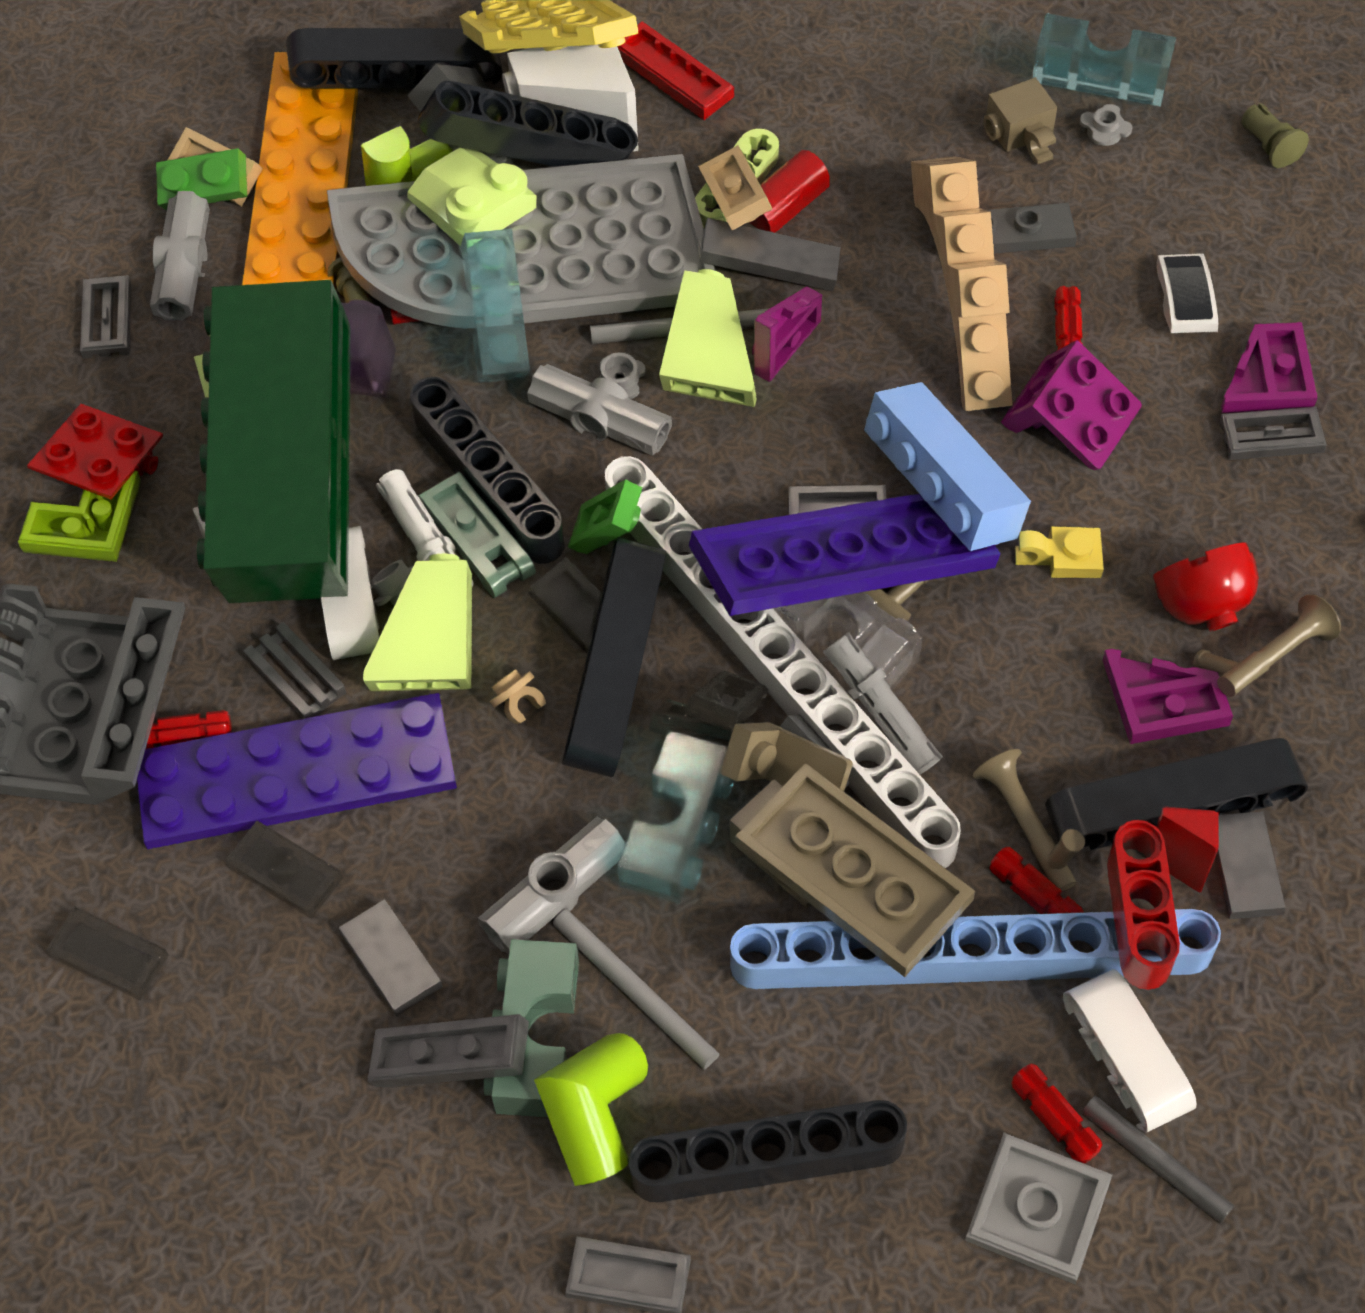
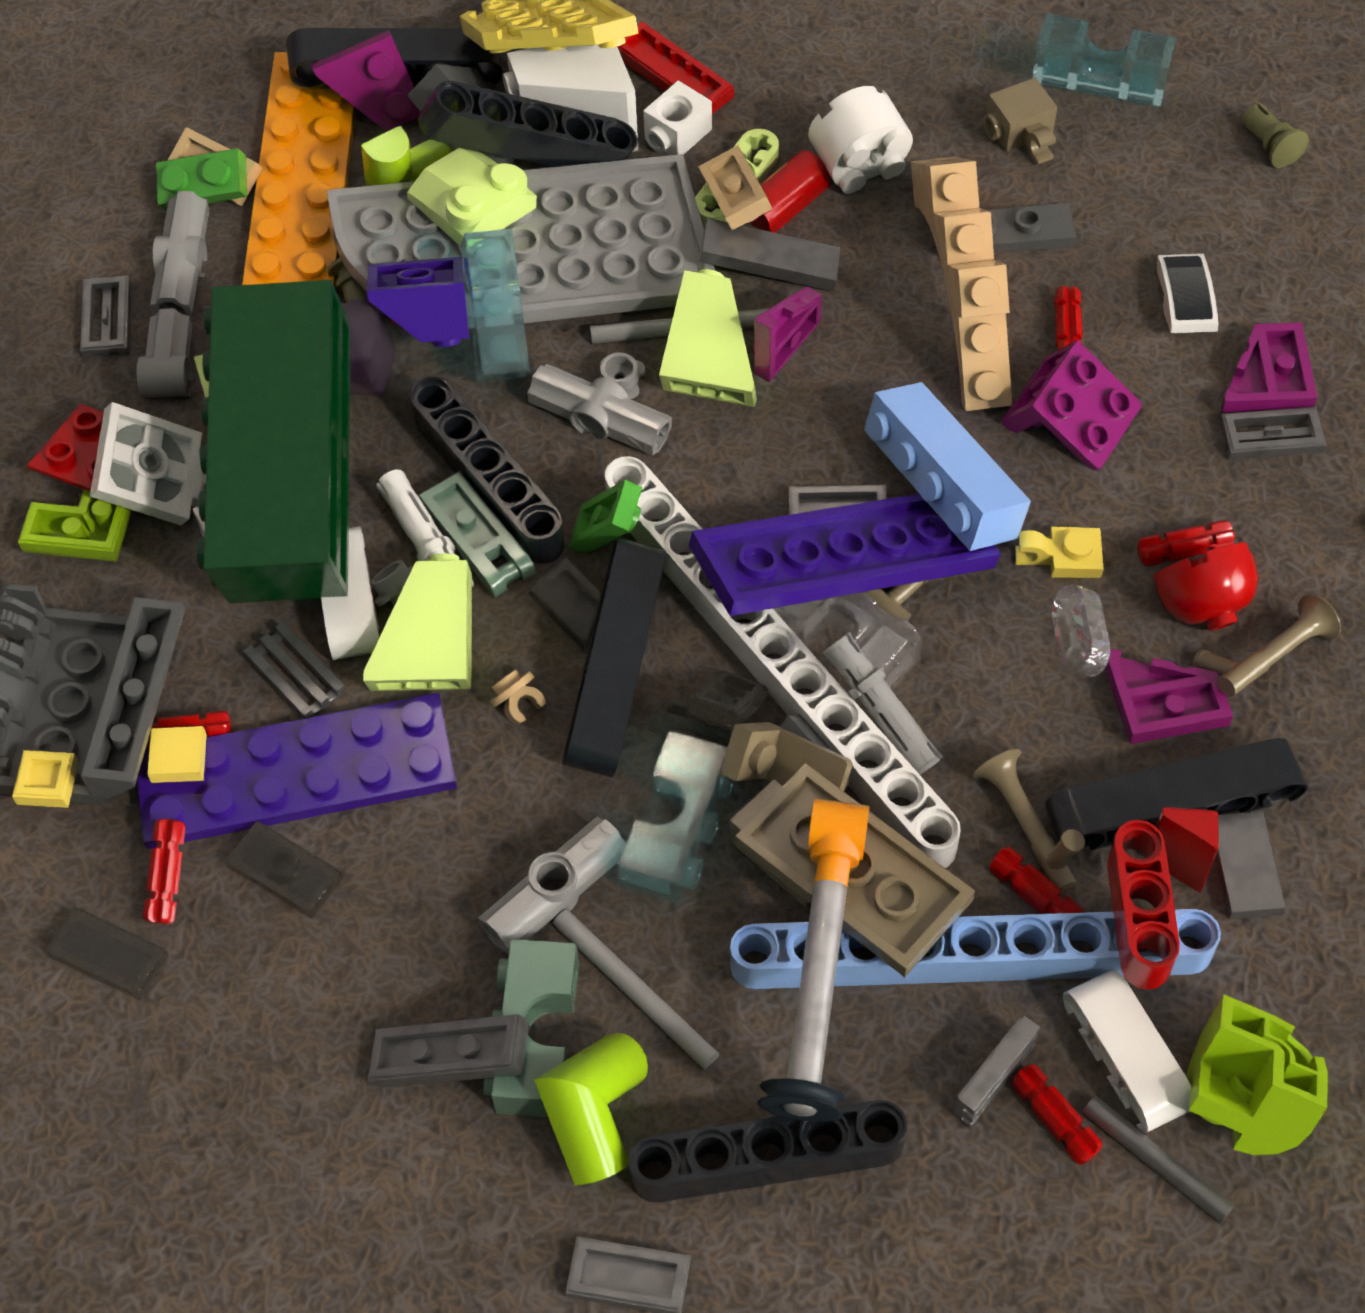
flat silver tile [339,899,442,1016] -> none
light grey tile [965,1133,1112,1284] -> none
light grey plate [1080,104,1132,146] -> none
none -> light yellow tile [12,750,79,808]
none -> white piece [90,402,206,525]
none -> light grey piece [137,309,193,398]
none -> red axle [143,819,186,924]
none -> light yellow tile [147,726,207,783]
none -> magenta wing [311,30,420,132]
none -> dark purple slope [367,256,469,347]
none -> white brick [643,80,712,155]
none -> piece [757,798,870,1122]
none -> white brick [808,86,913,194]
none -> flat silver tile [953,1016,1040,1128]
none -> clear beam [1052,584,1110,677]
none -> red axle [1137,520,1235,566]
none -> lime brick [1186,994,1328,1155]

